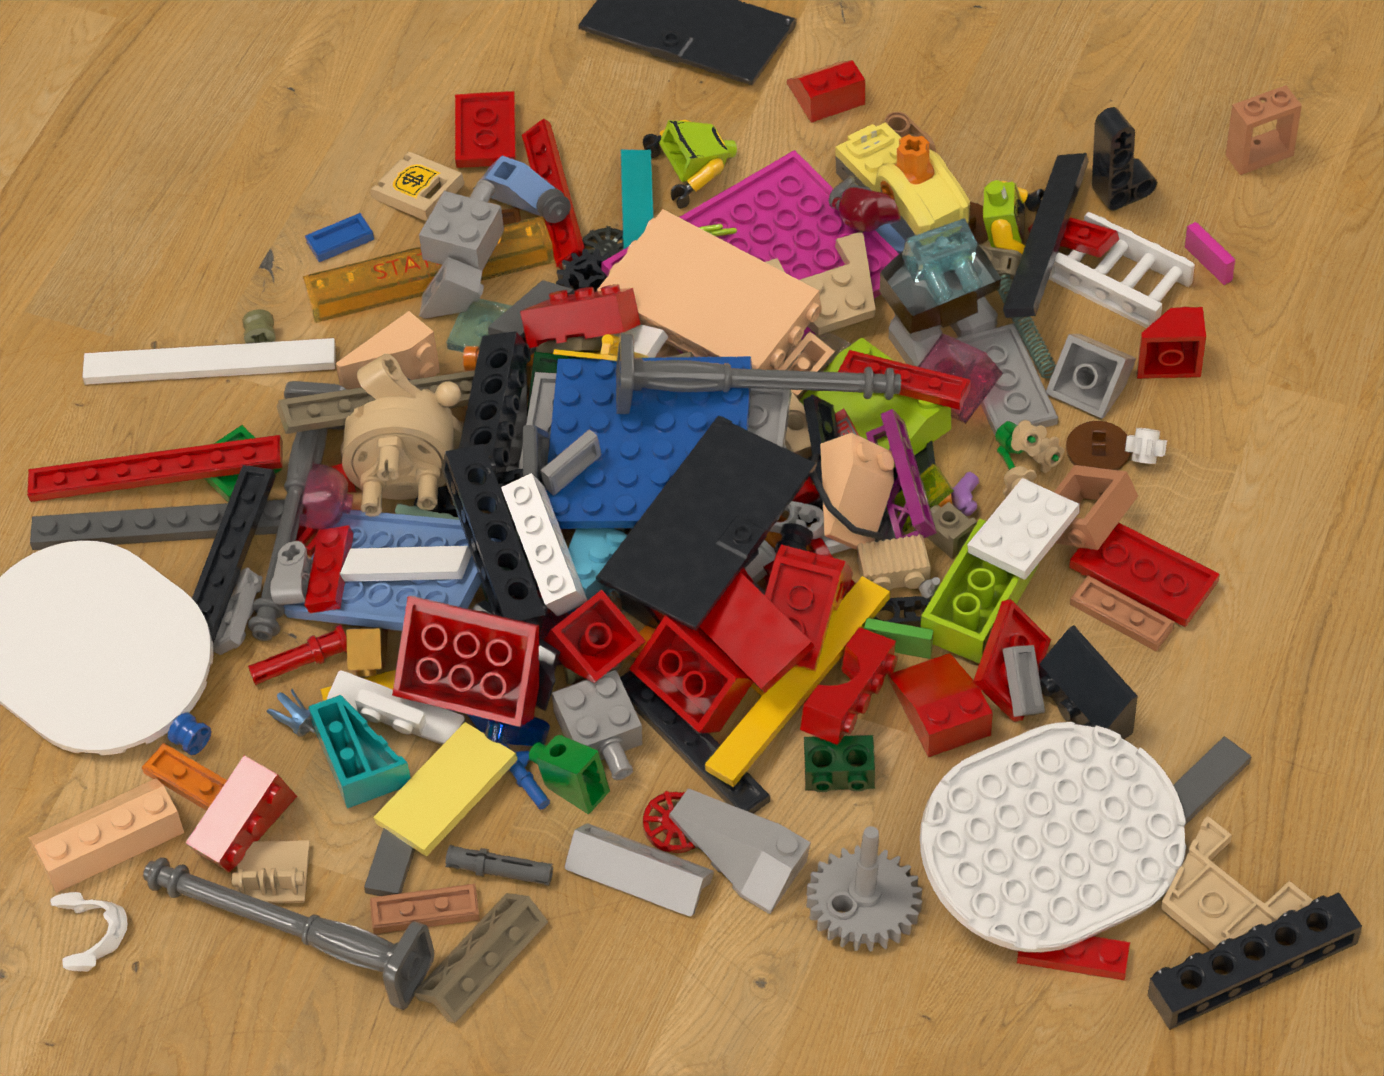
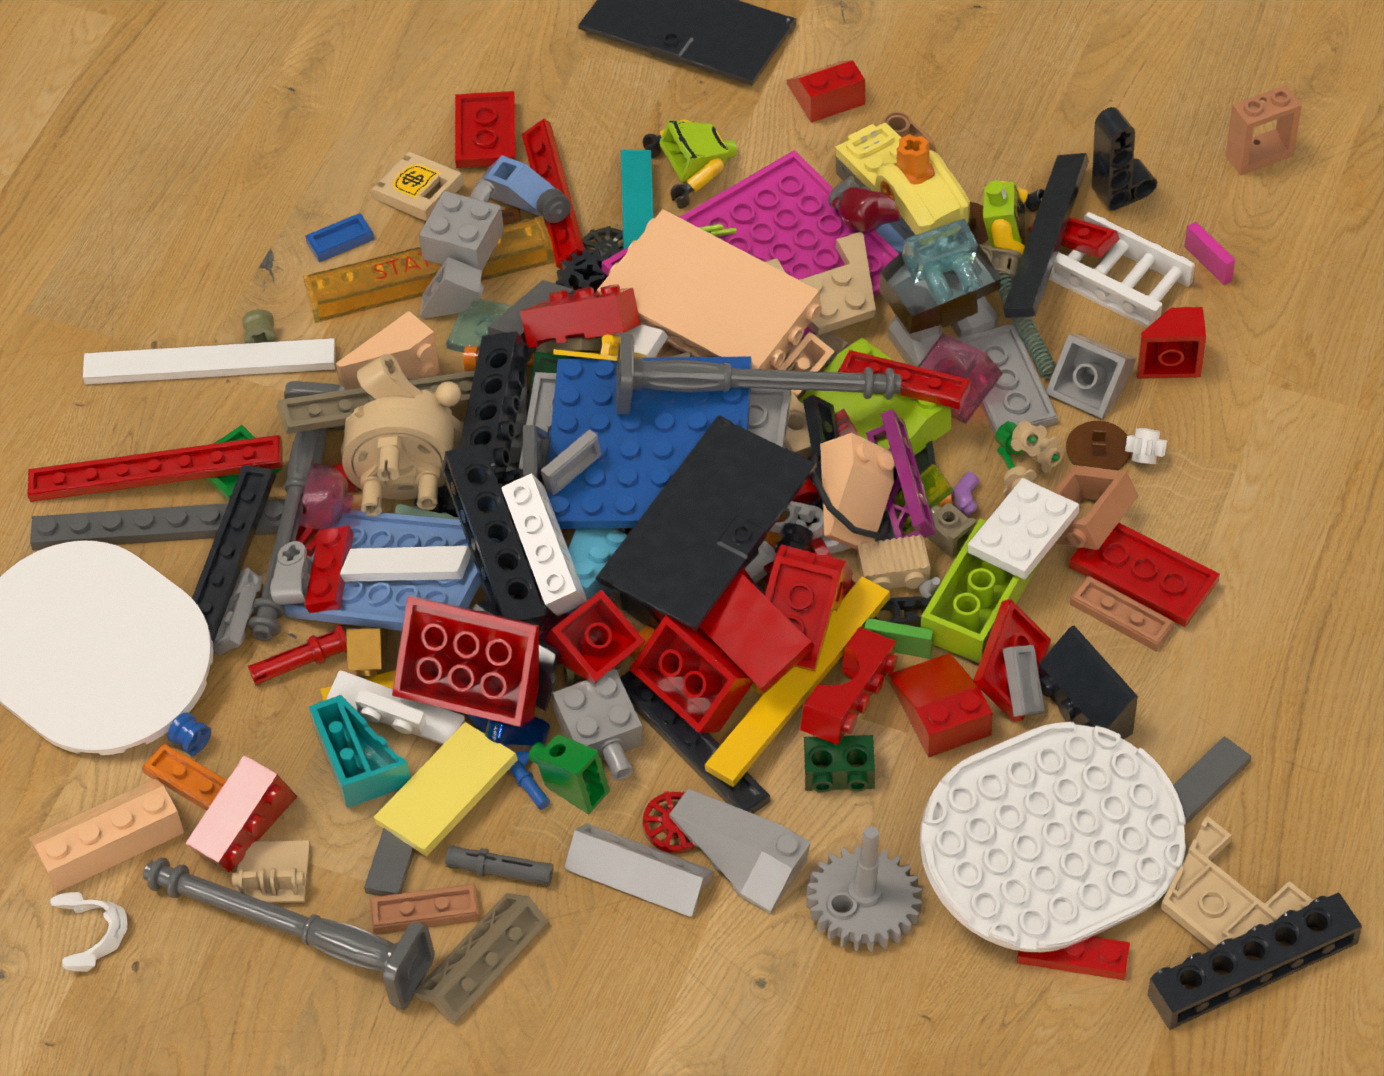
flat silver piece [267,689,315,737] -> none

